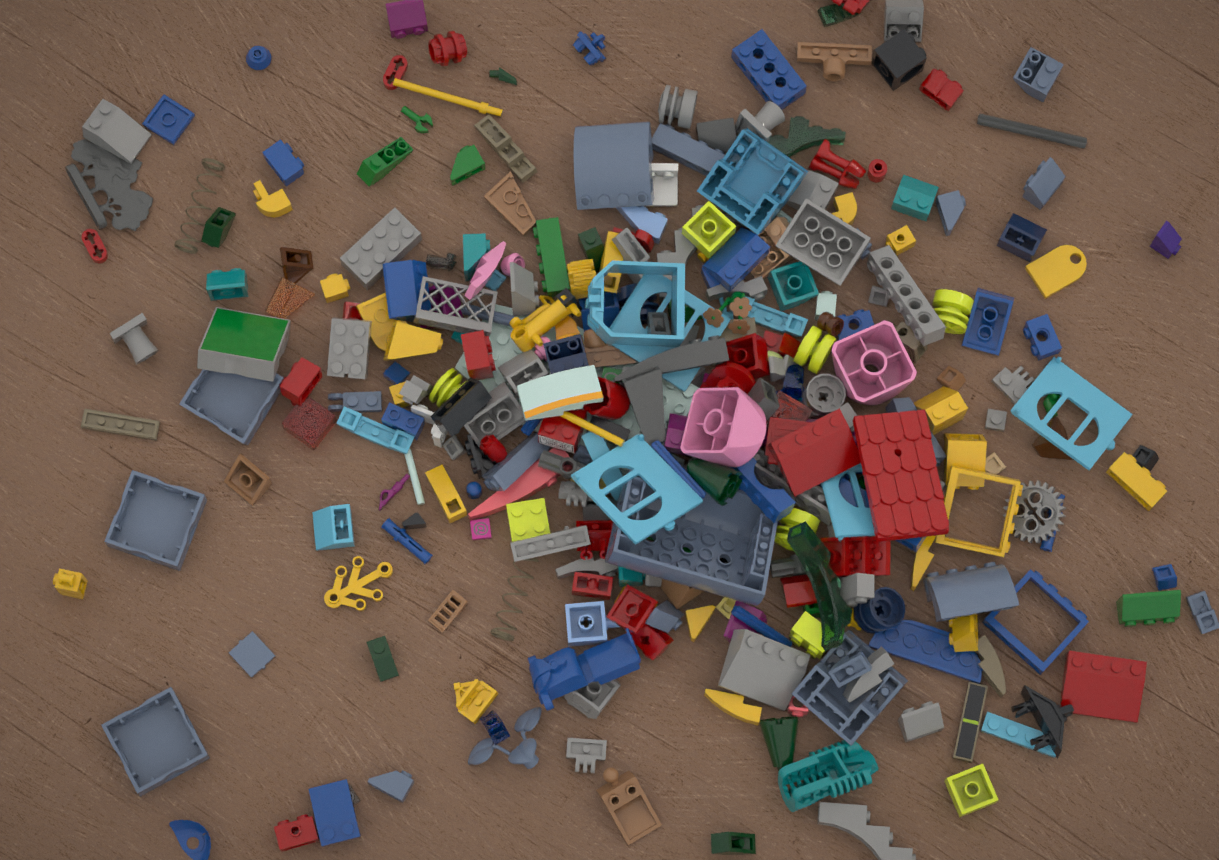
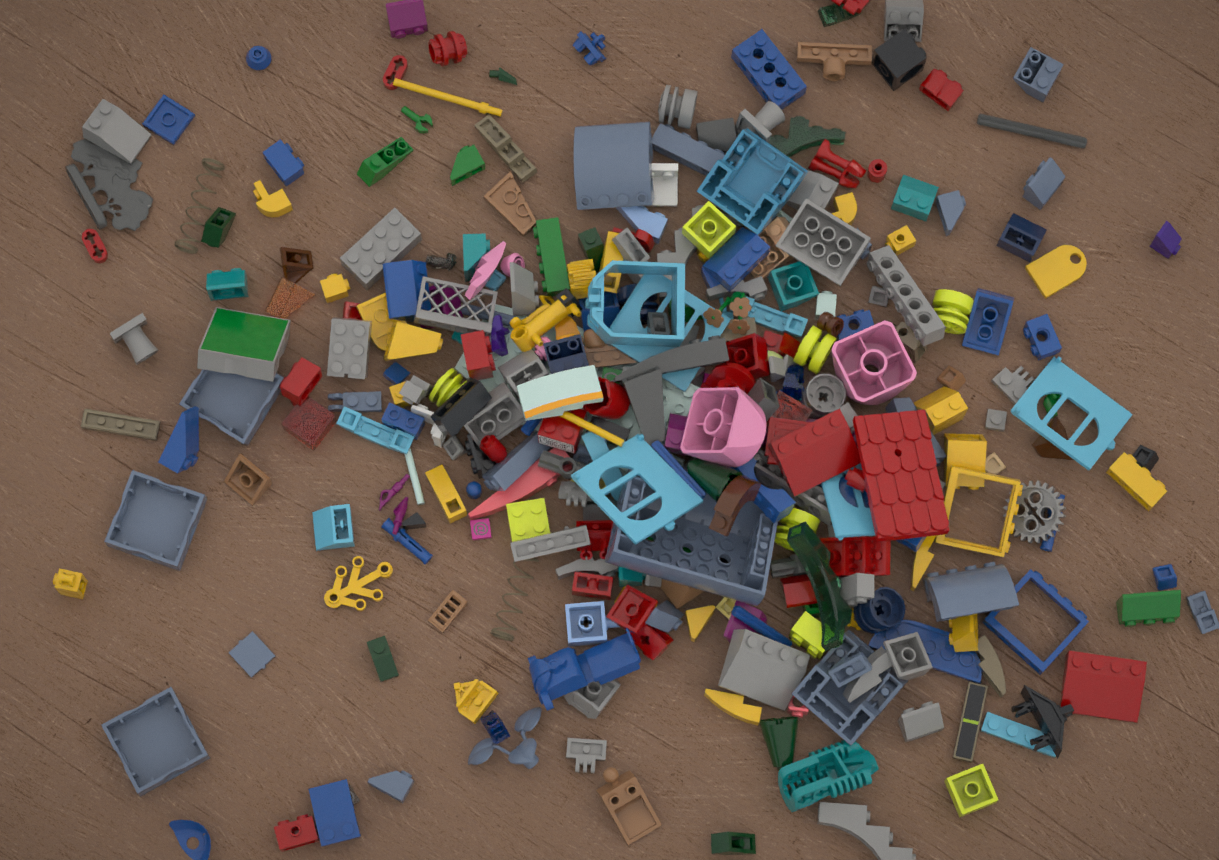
none -> blue slope [158,406,199,473]
none -> magenta hand [392,497,408,535]
none -> dark purple slope [491,315,510,357]
none -> reddish brown arch [709,475,762,536]
none -> red brick [845,467,867,492]
none -> light grey slope [883,632,933,680]

